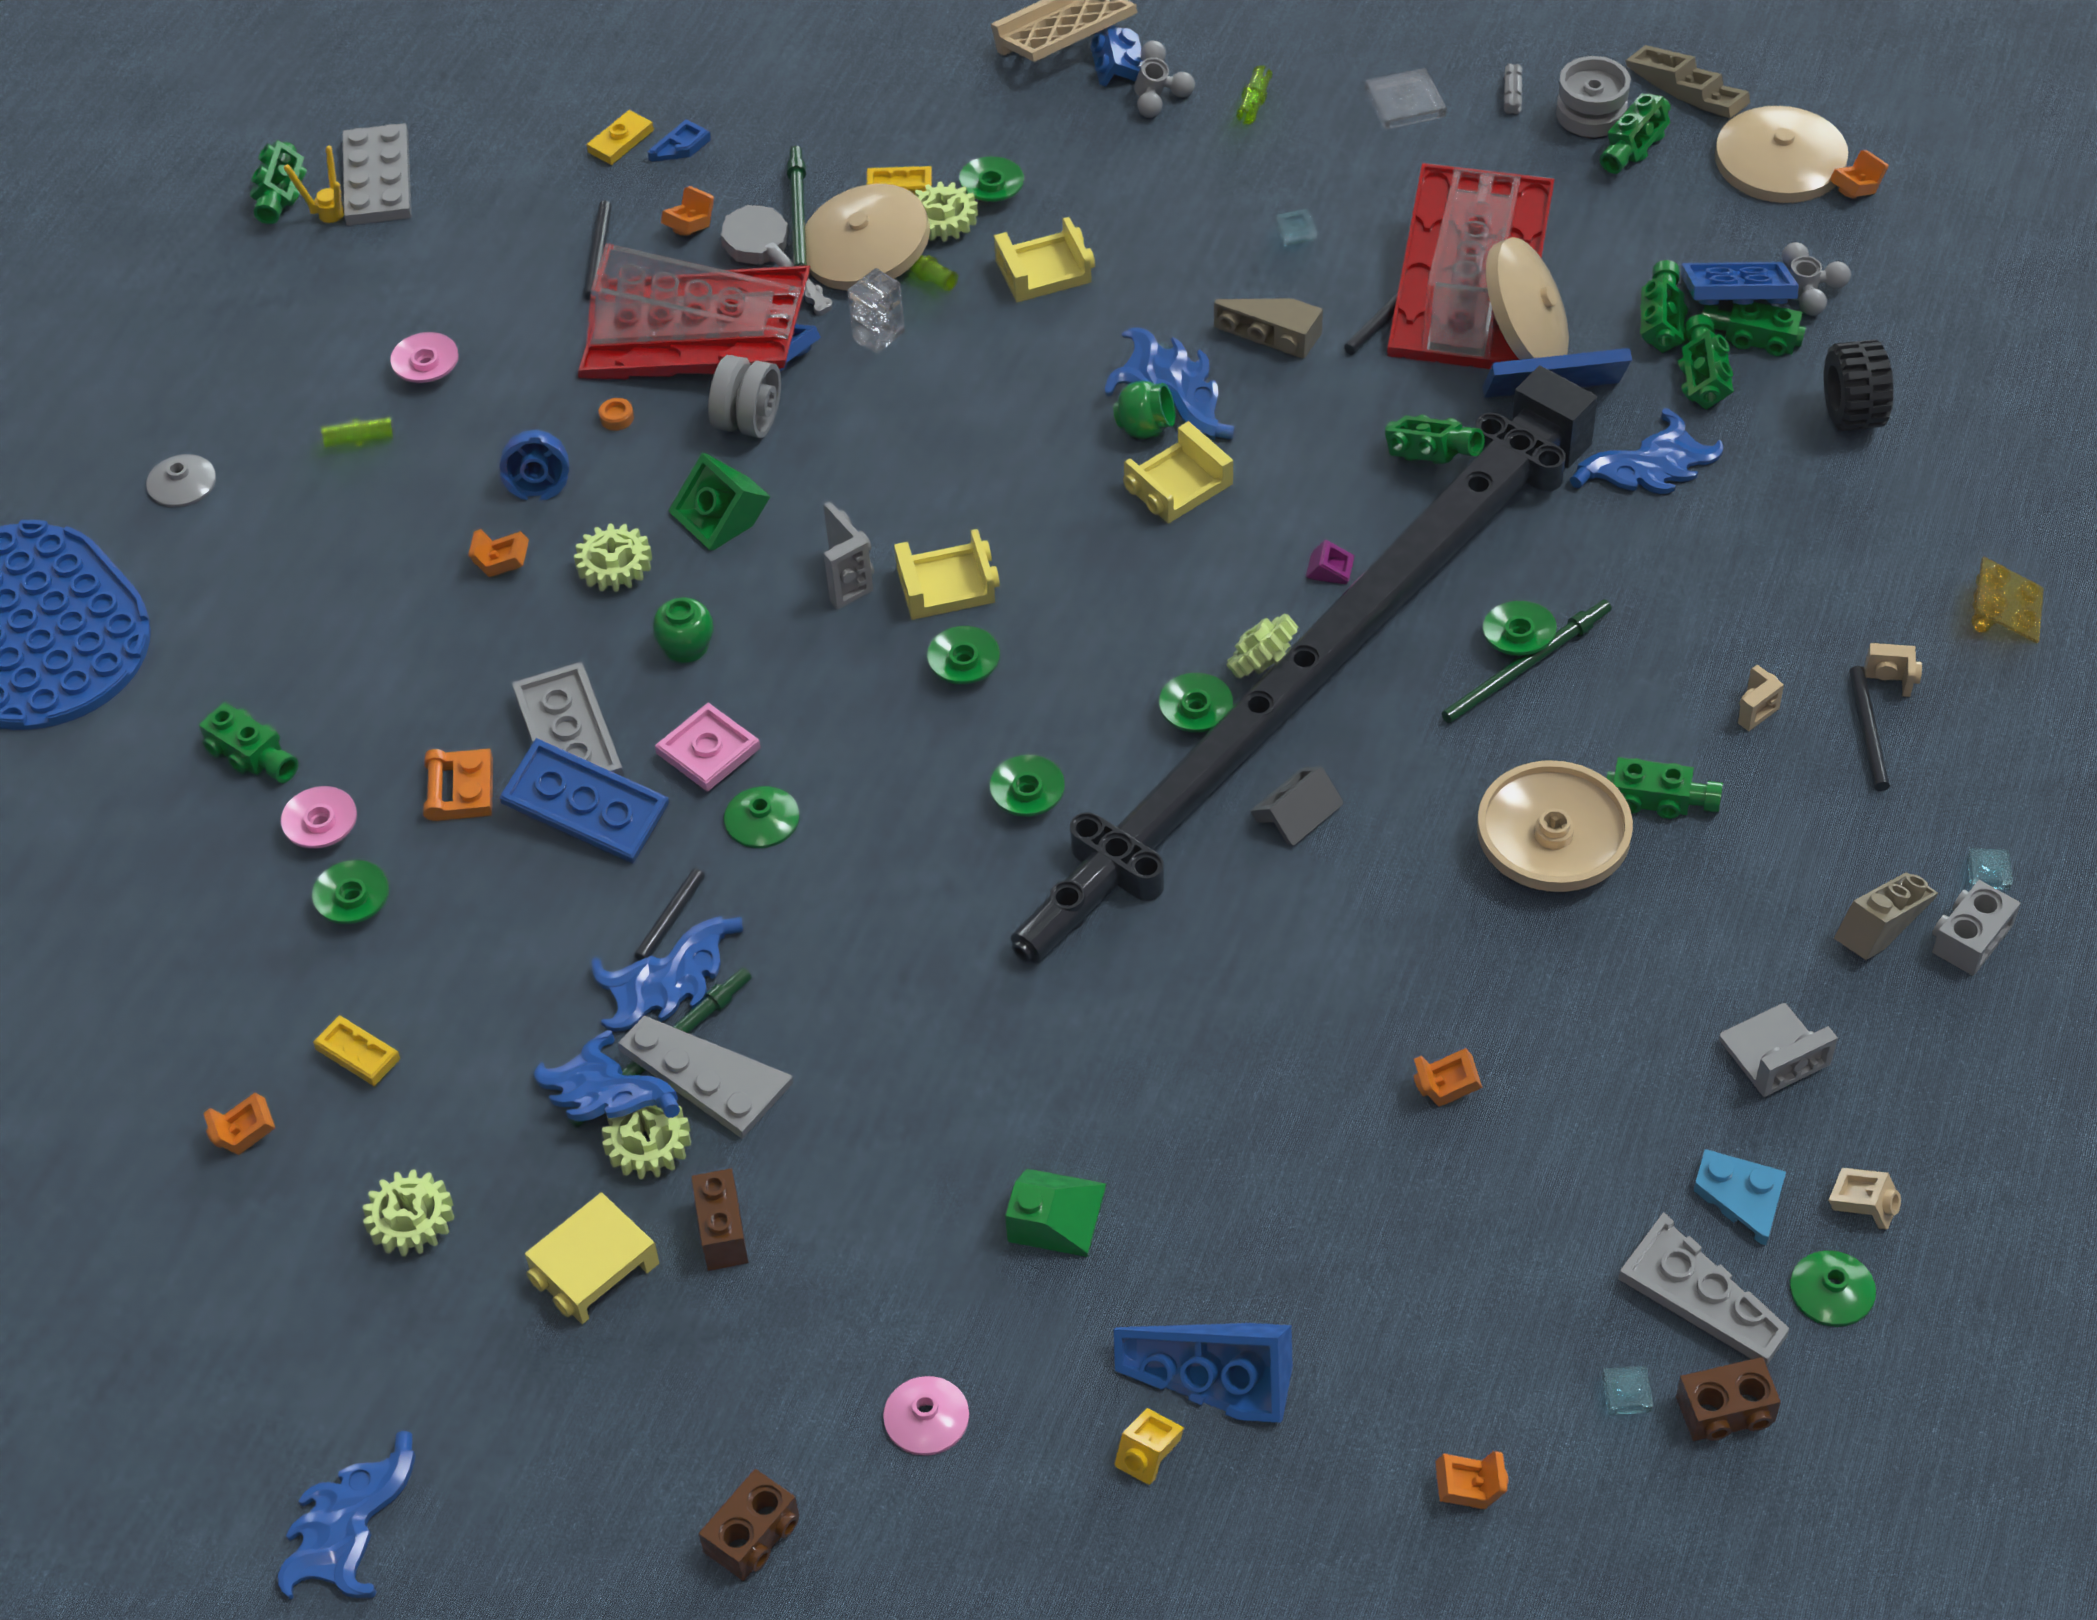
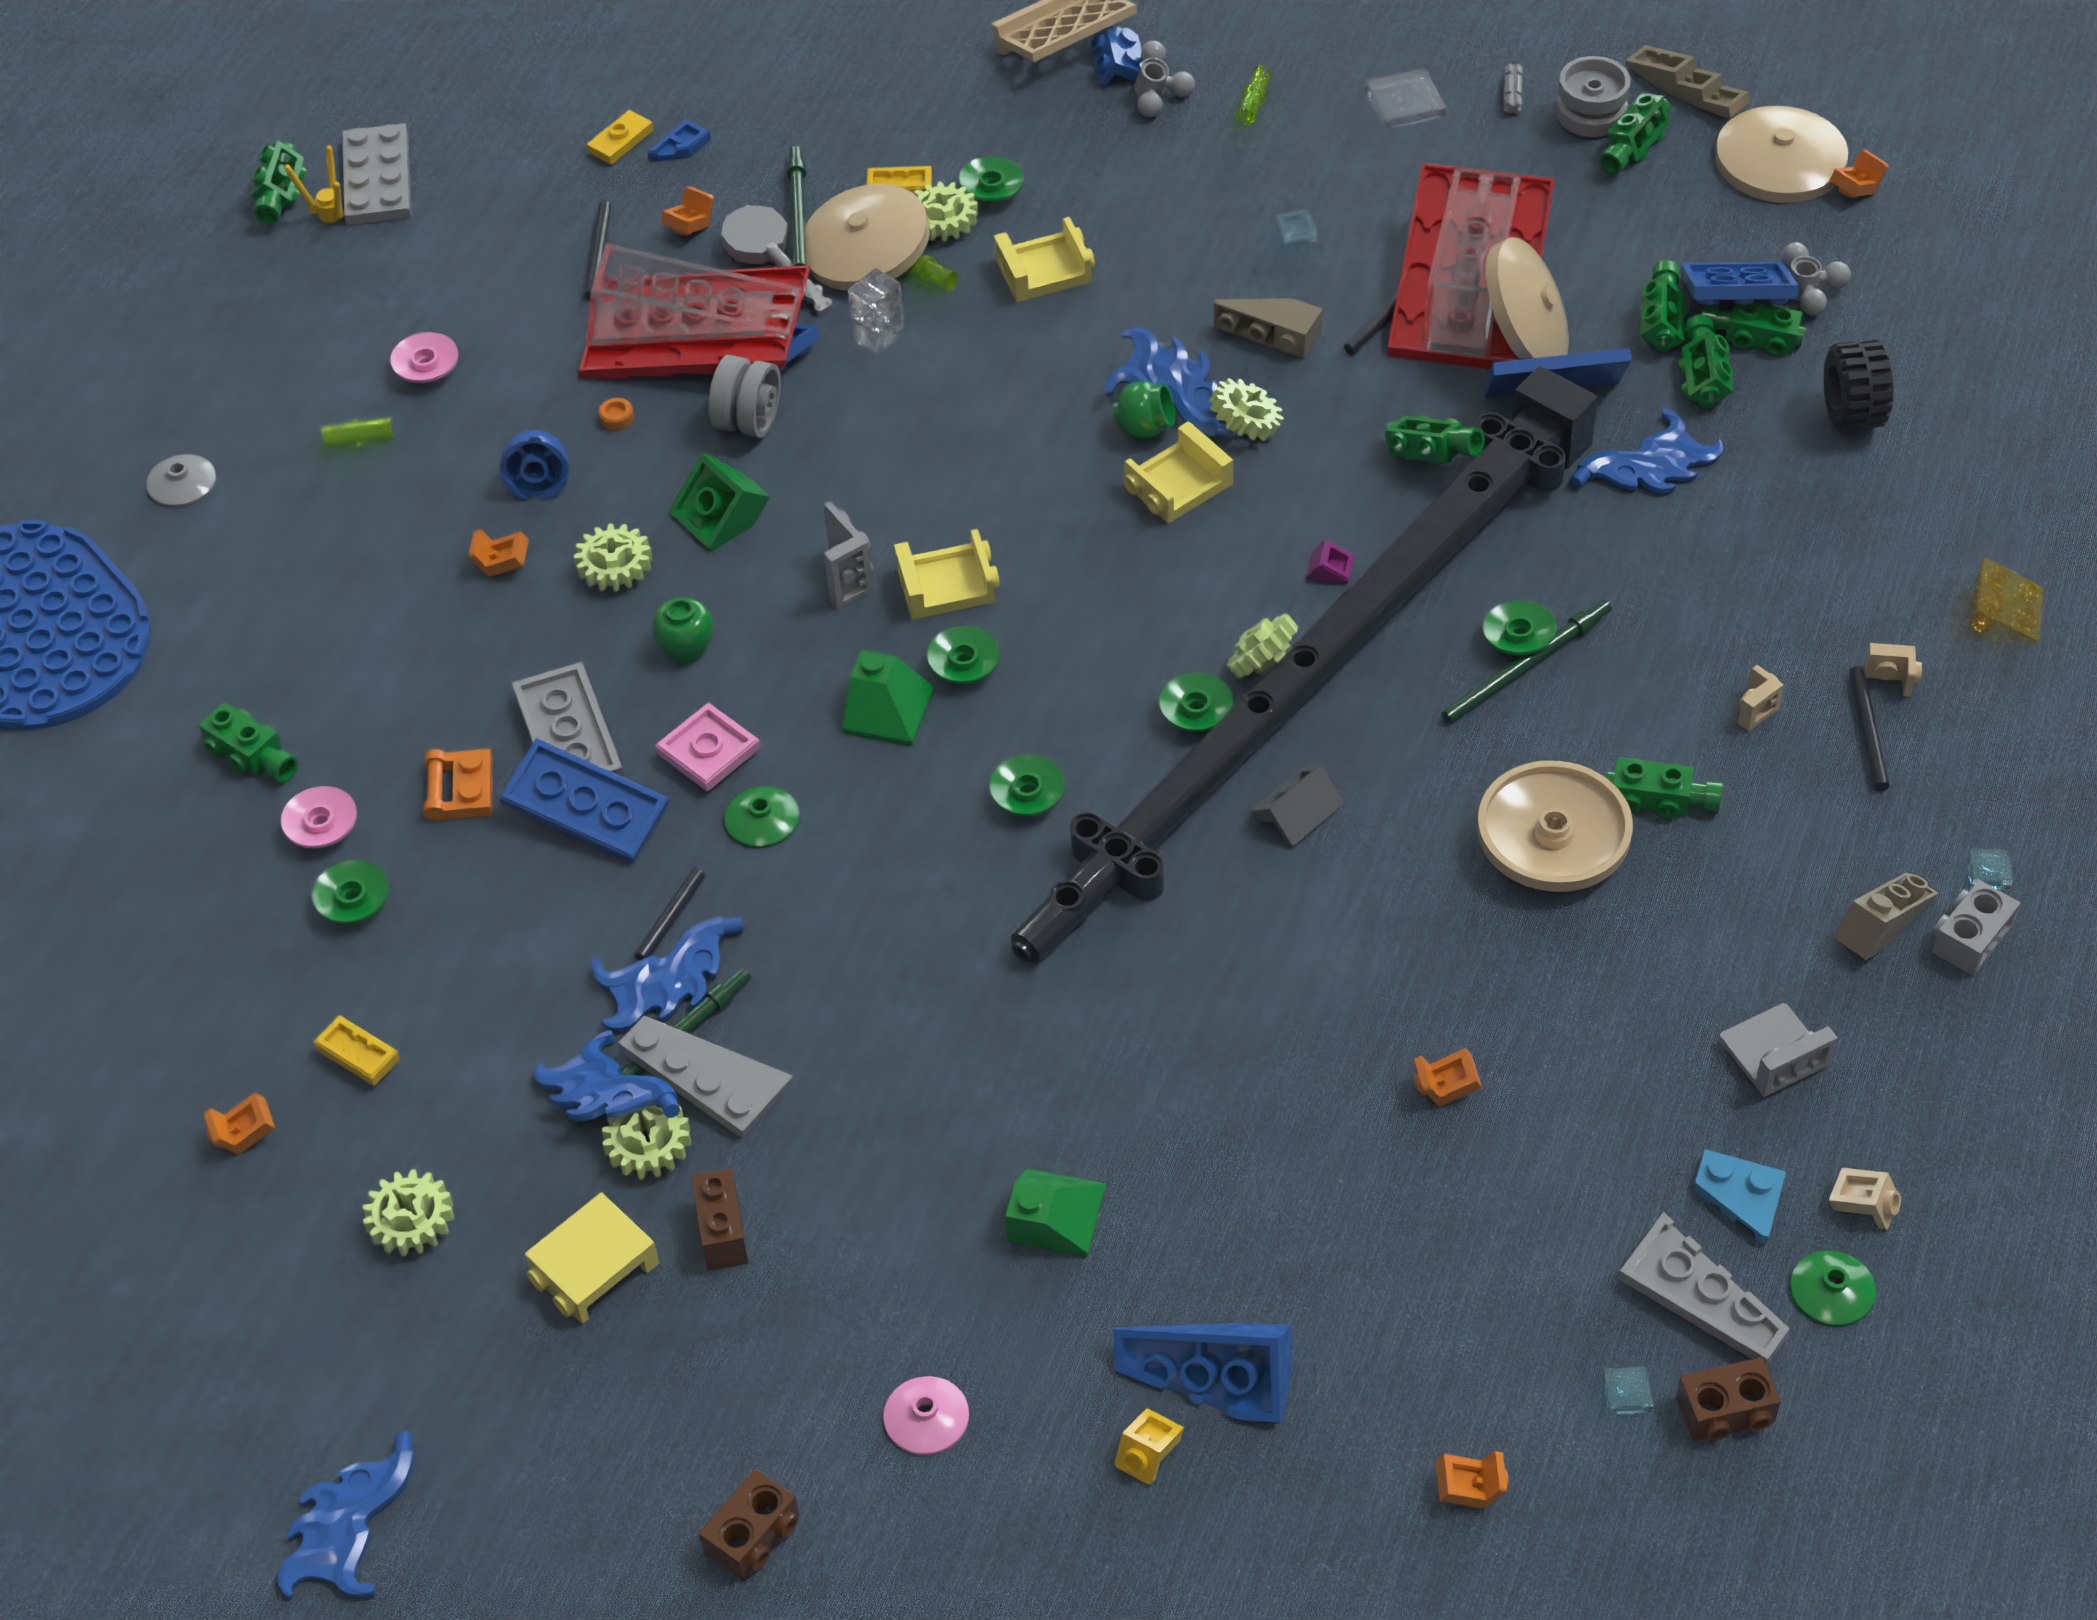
none -> green slope [842,649,934,746]
none -> yellowish green gear [1209,378,1284,441]

